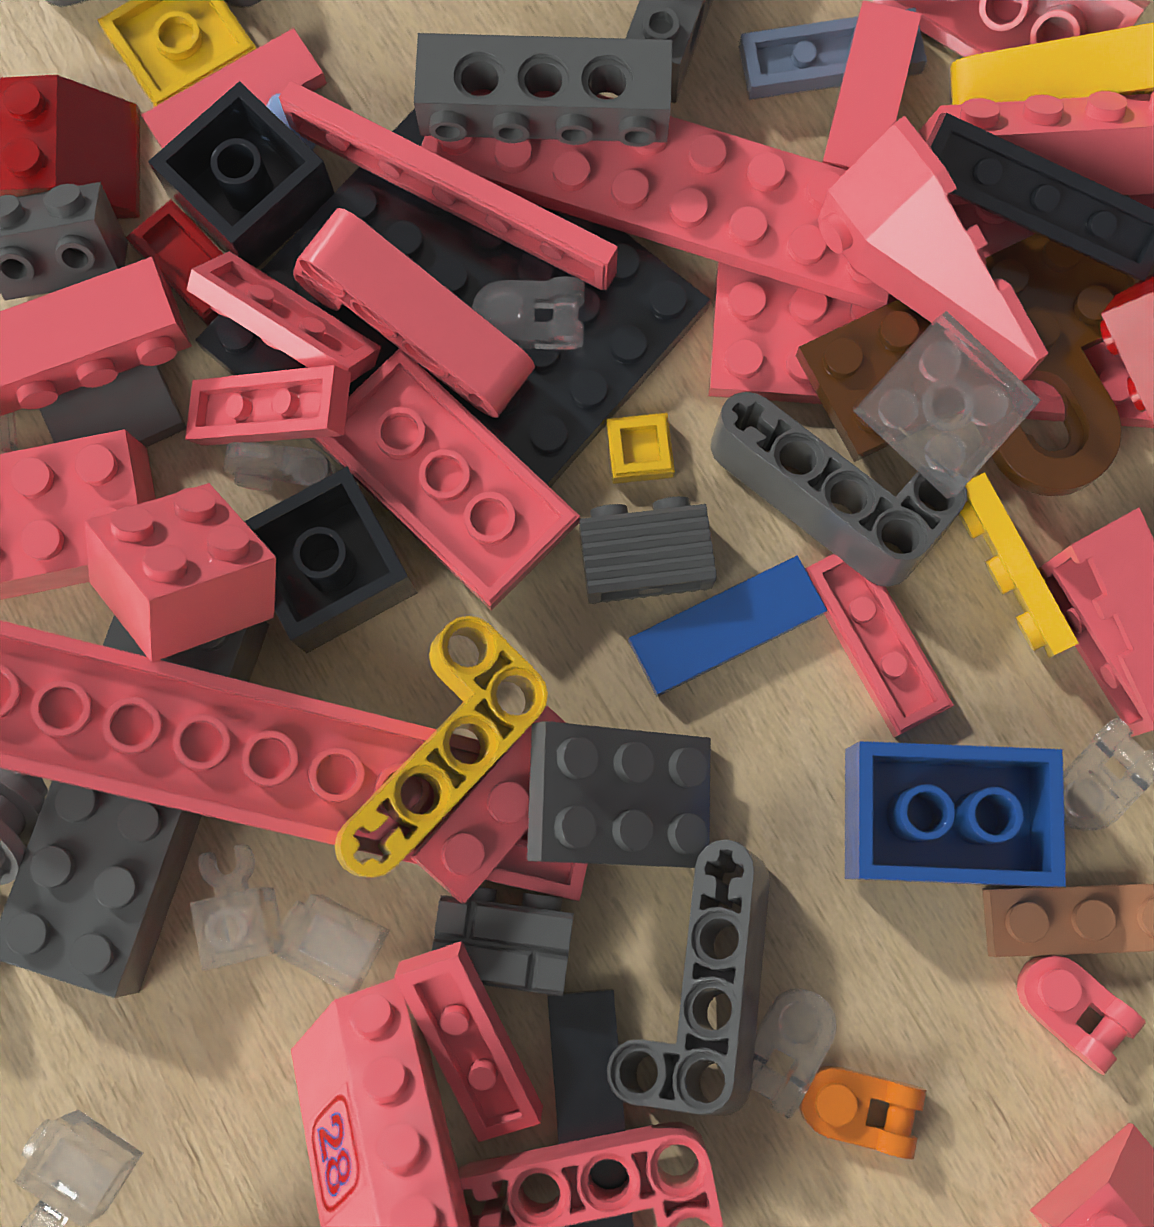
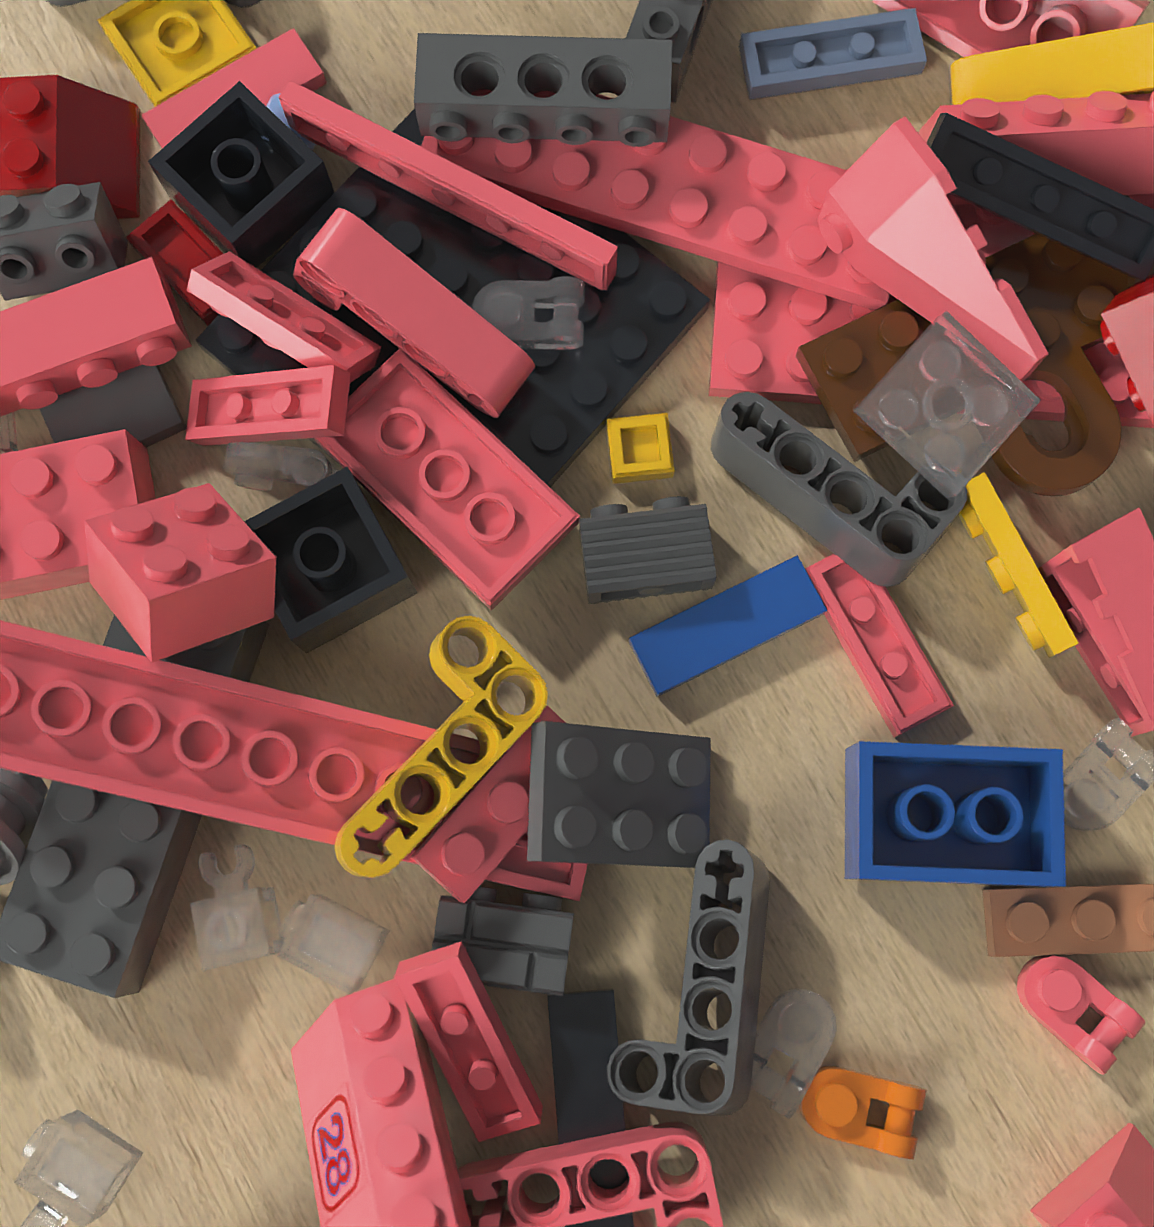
coral tile [822,0,922,170] -> none

